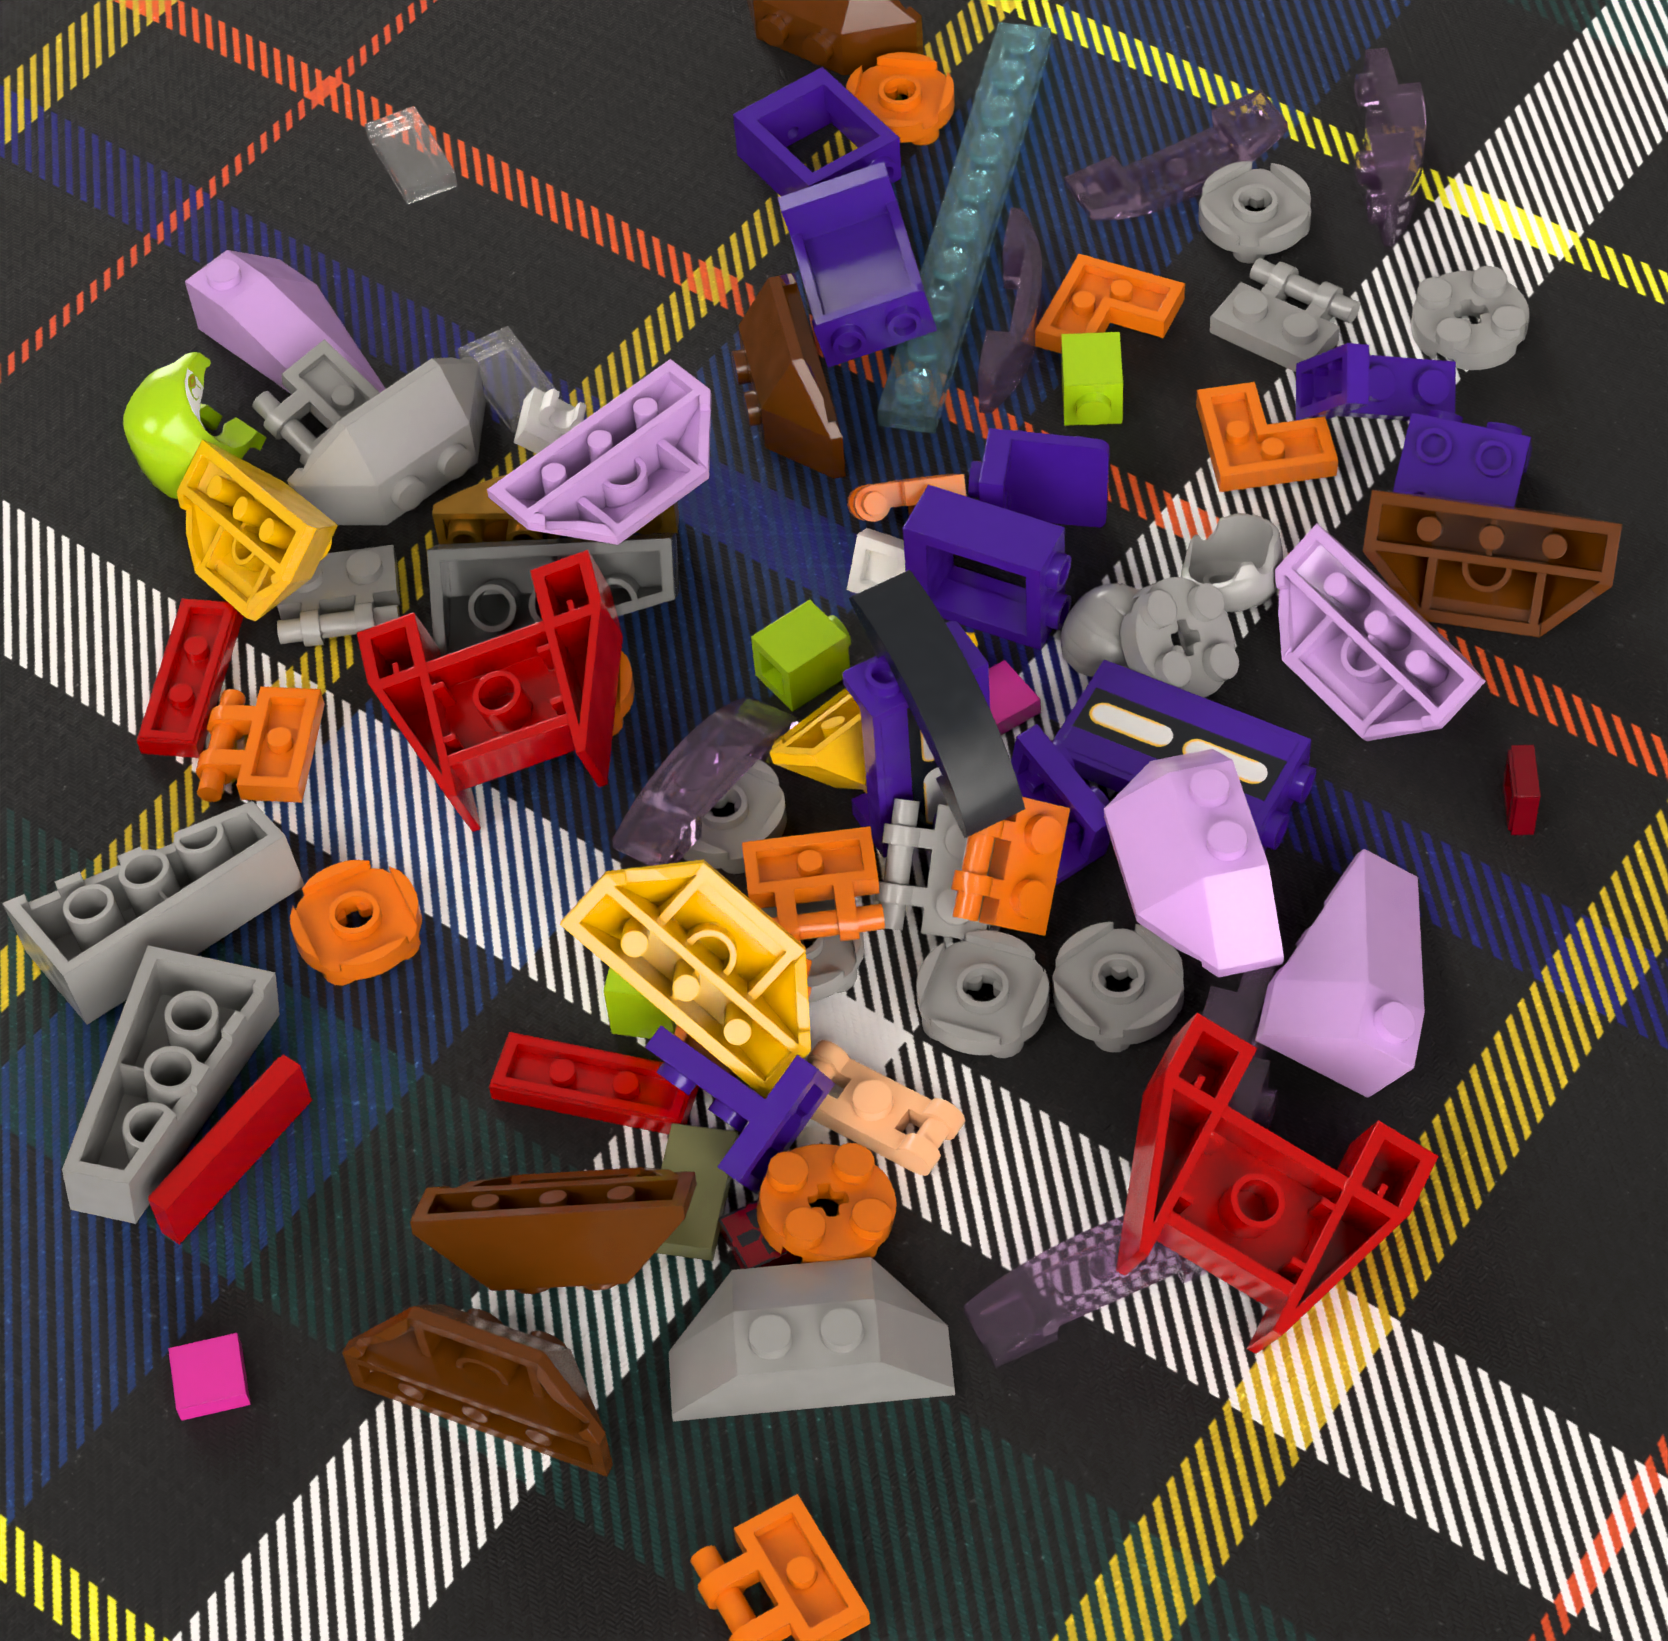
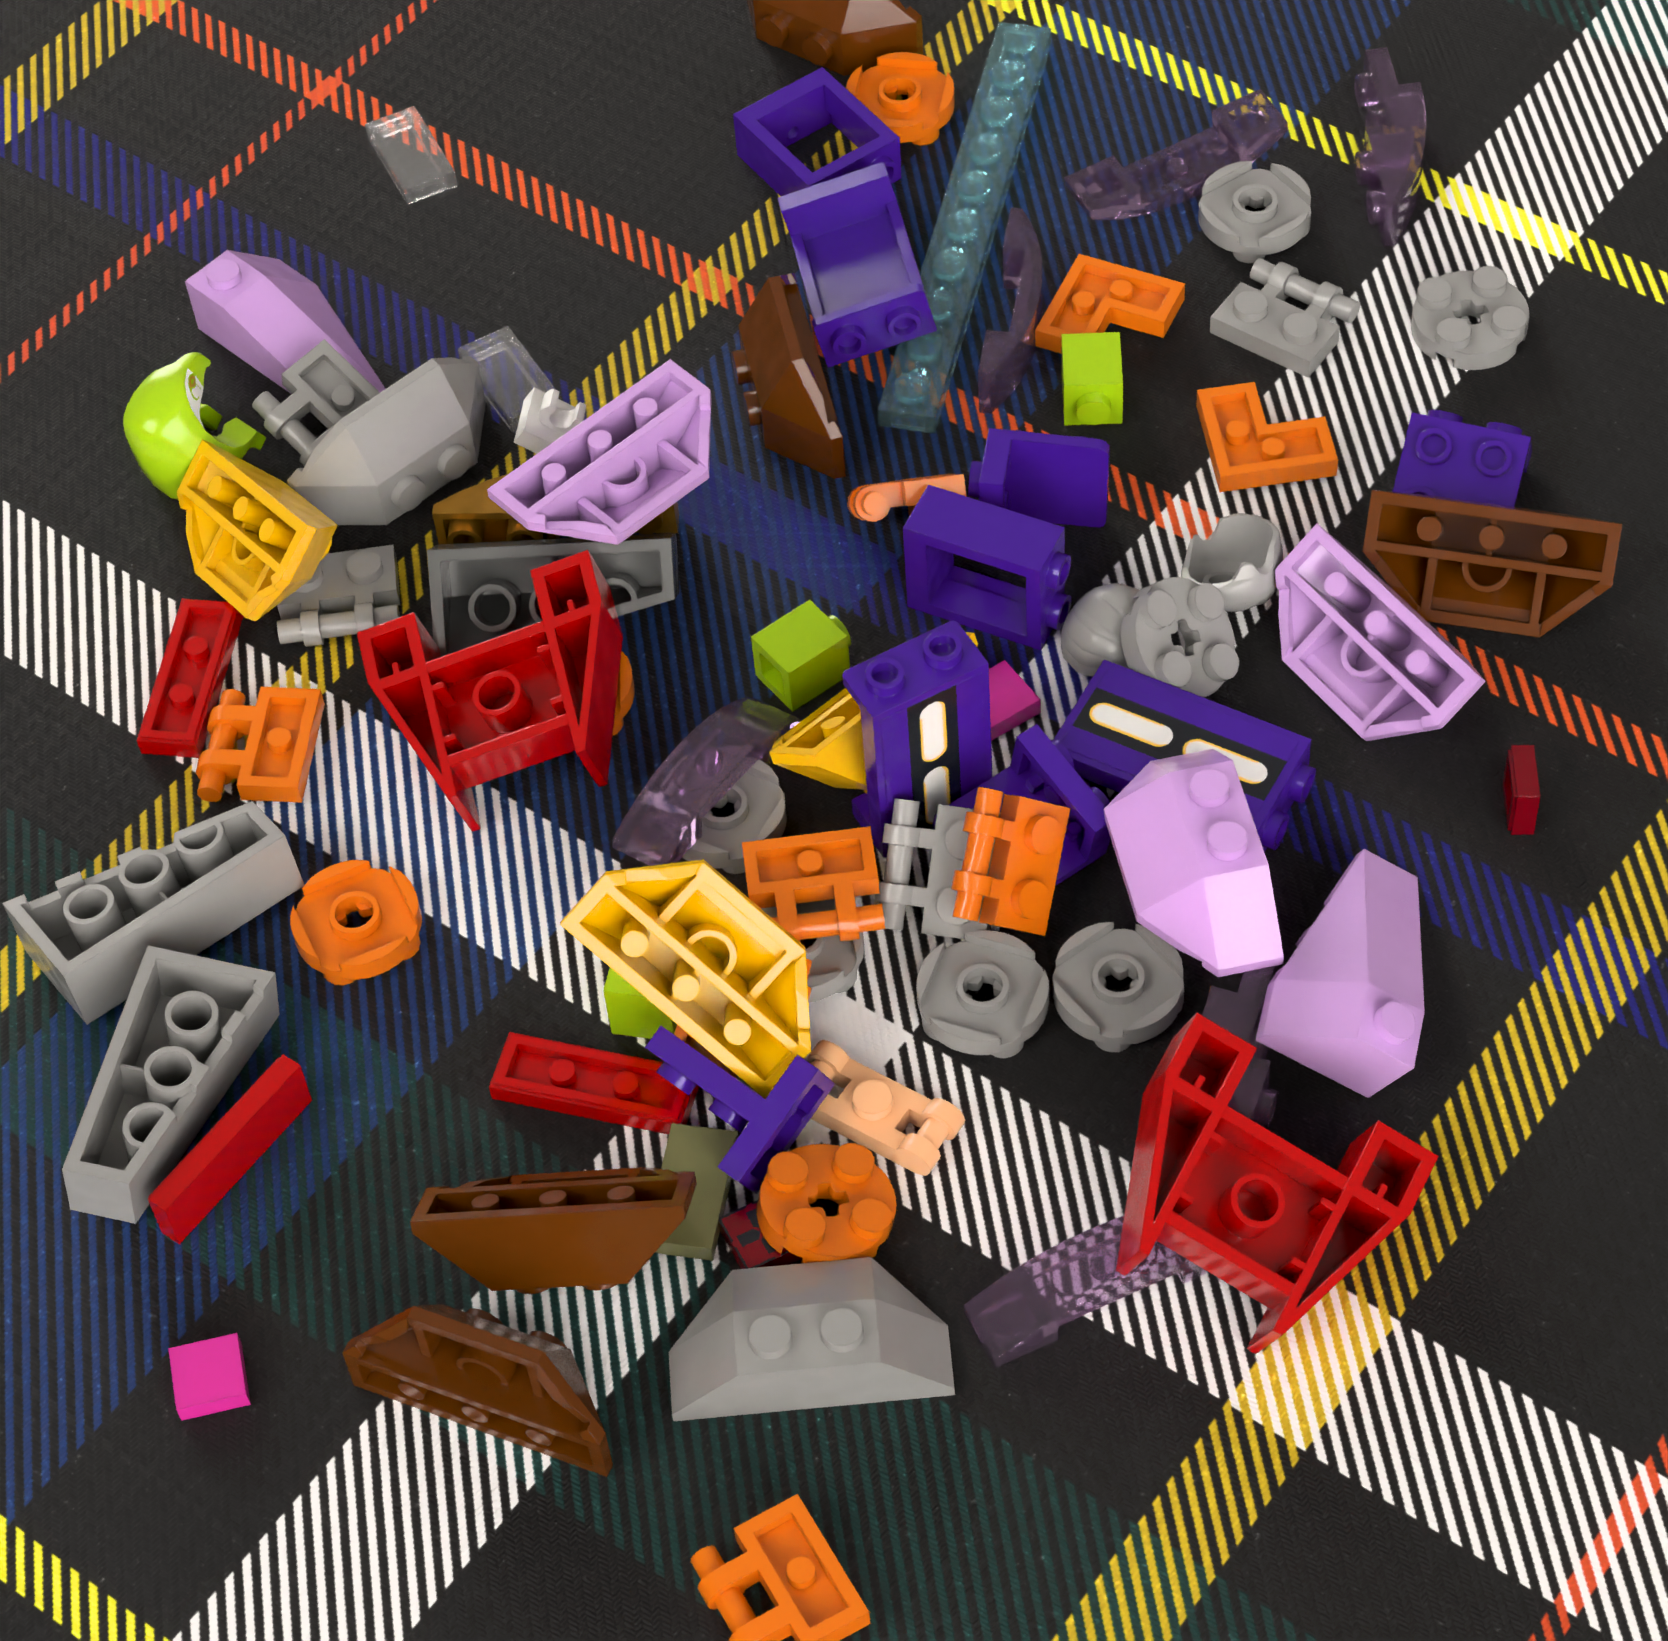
white tile [847,528,905,593] -> none
black slope [849,570,1025,838] -> none
dark purple bracket [1296,343,1456,421] -> none

